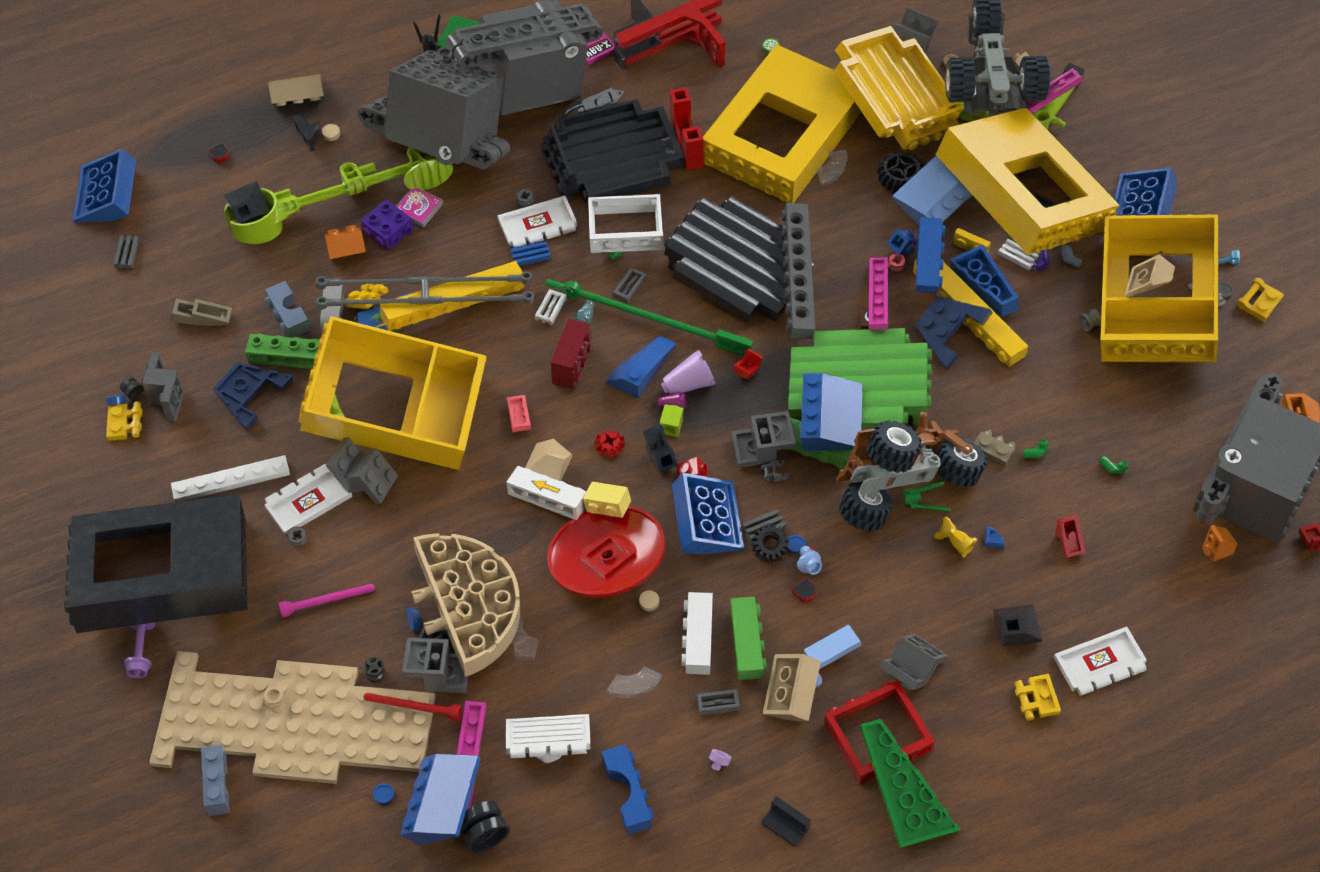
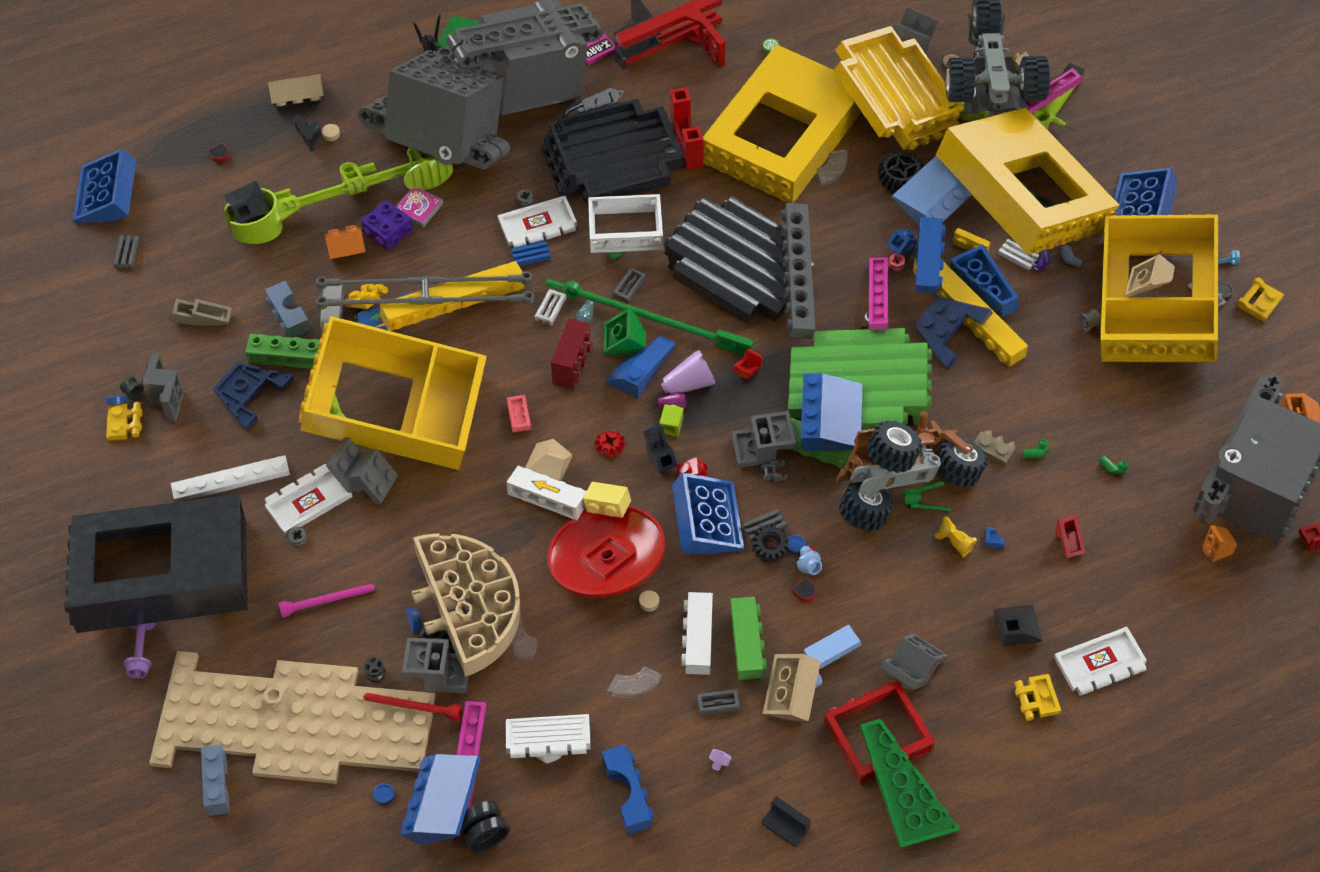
none -> green slope [603,308,645,355]

